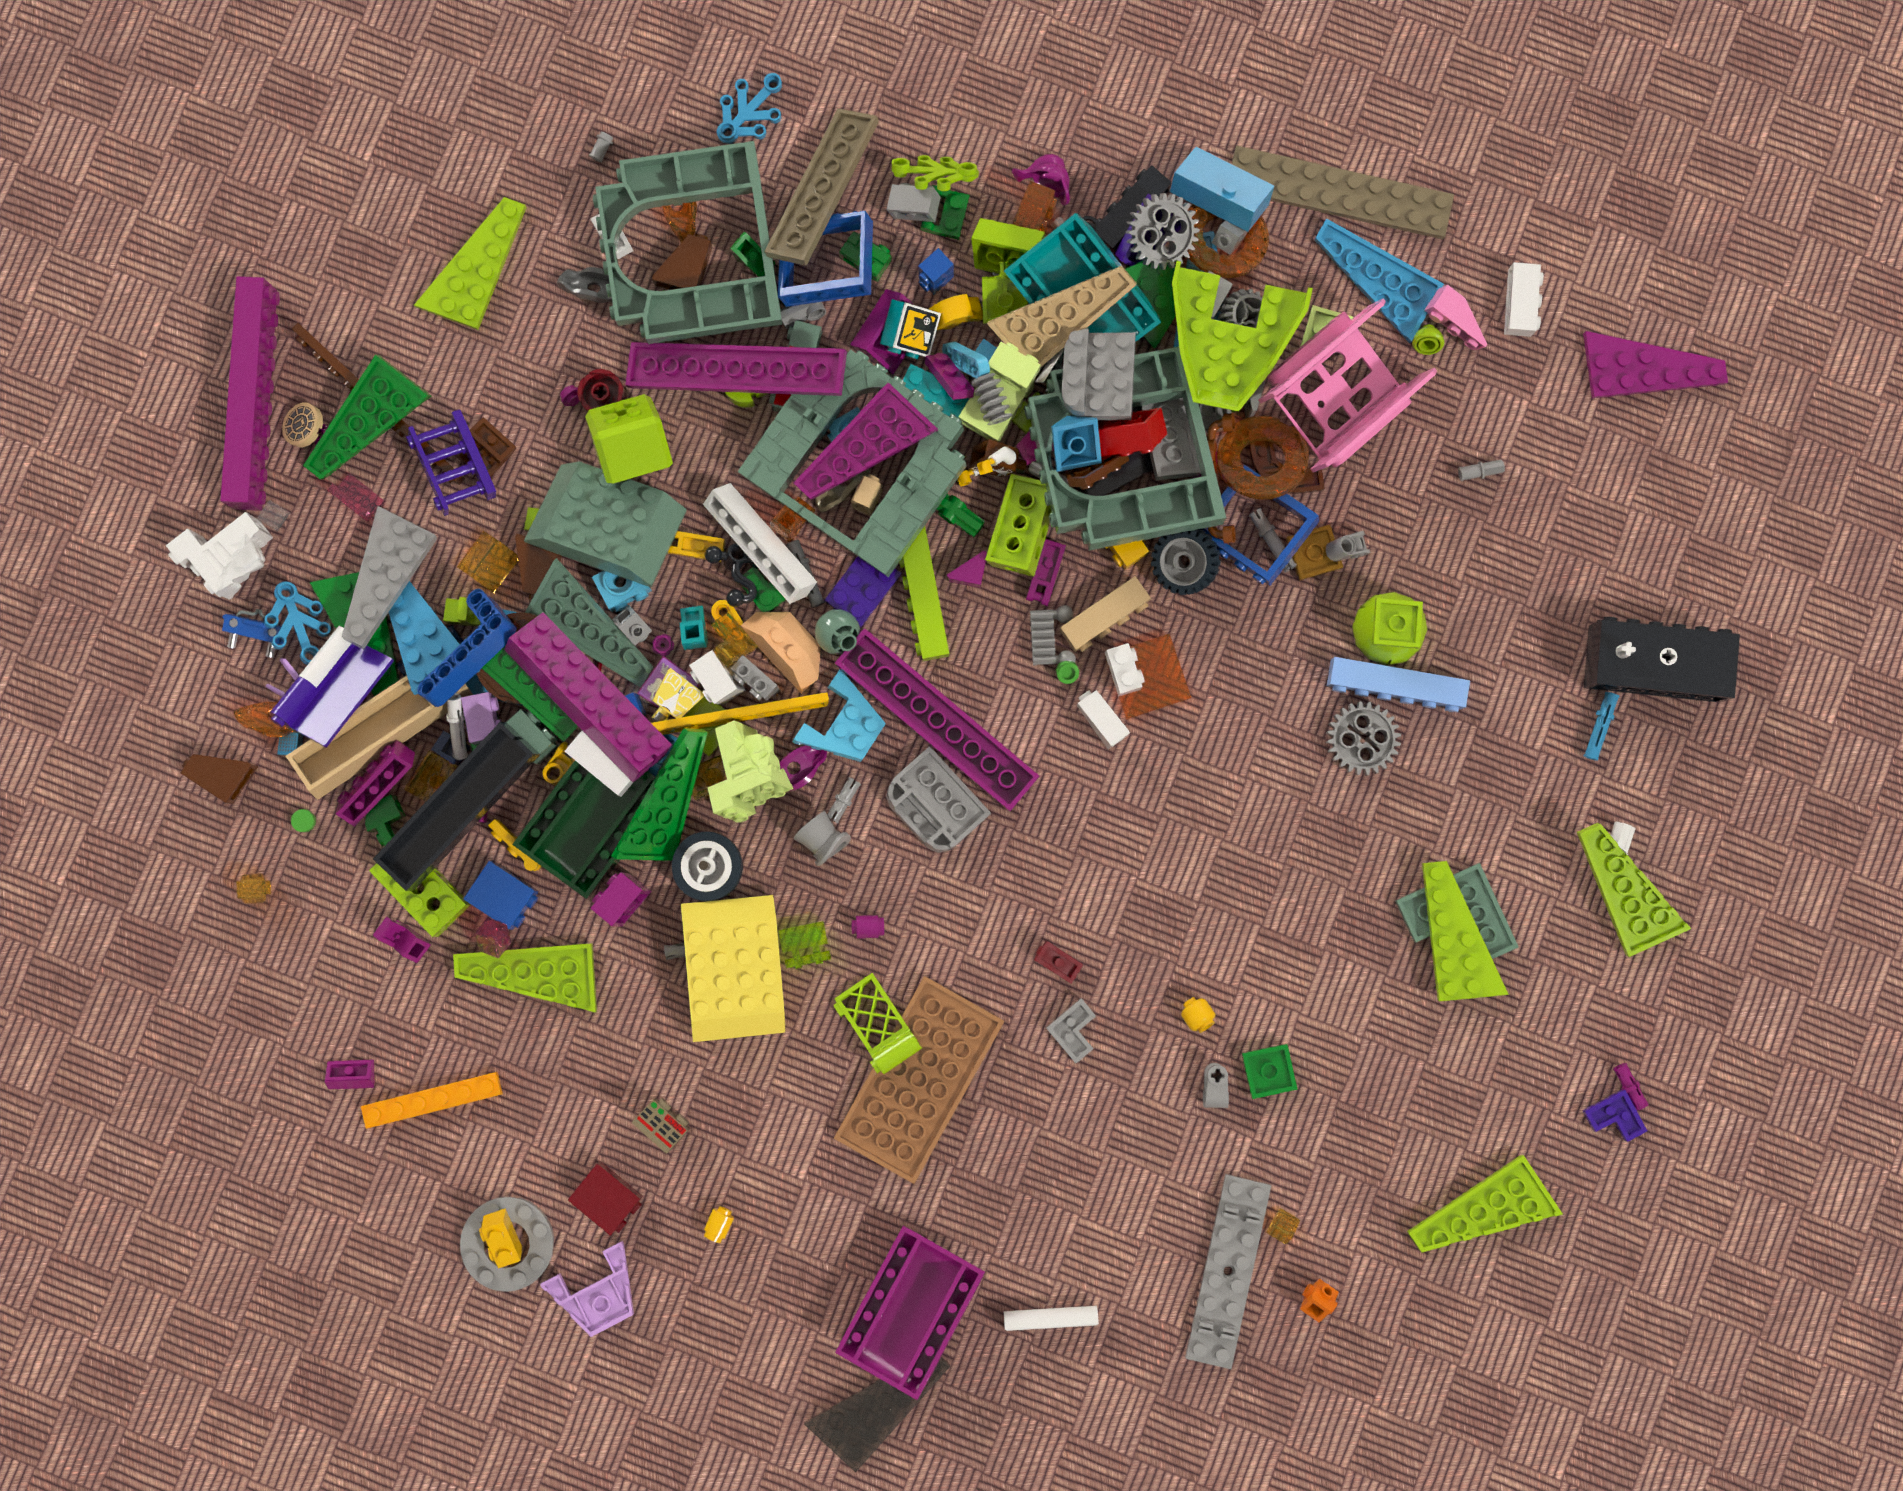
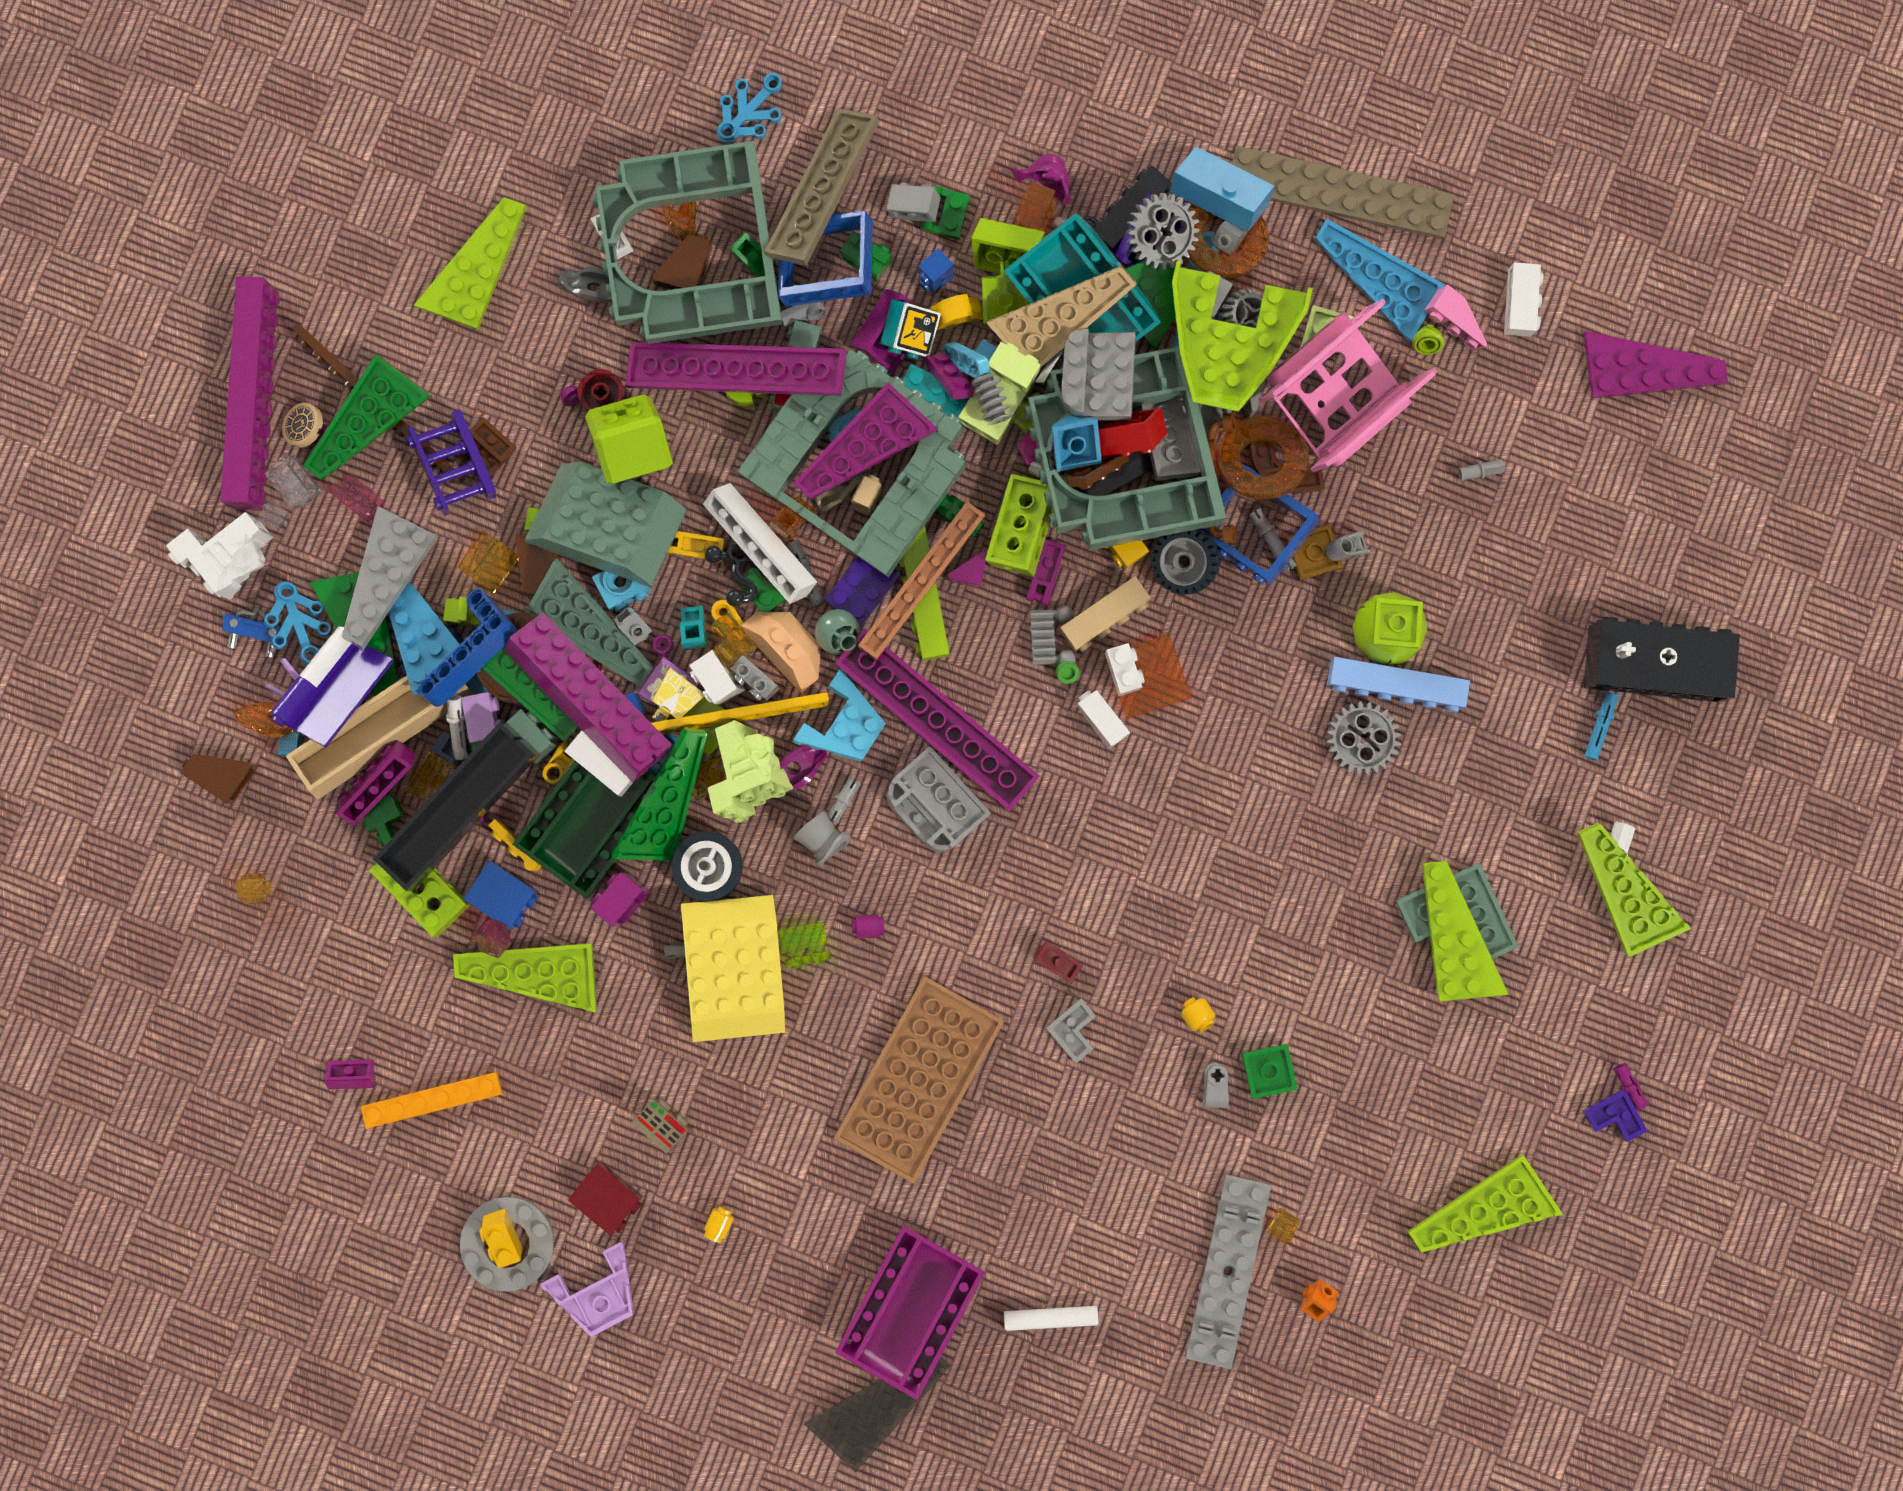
bright green tile [291,809,316,832] -> none
magenta brick [373,916,431,963] -> none
light grey pin [589,131,613,163] -> none
lime piece [833,973,922,1074] -> none
lime plant [891,155,979,191] -> none
torso [957,439,1027,487] -> none
none -> clear brick [265,455,321,509]
none -> nougat plate [858,502,985,661]

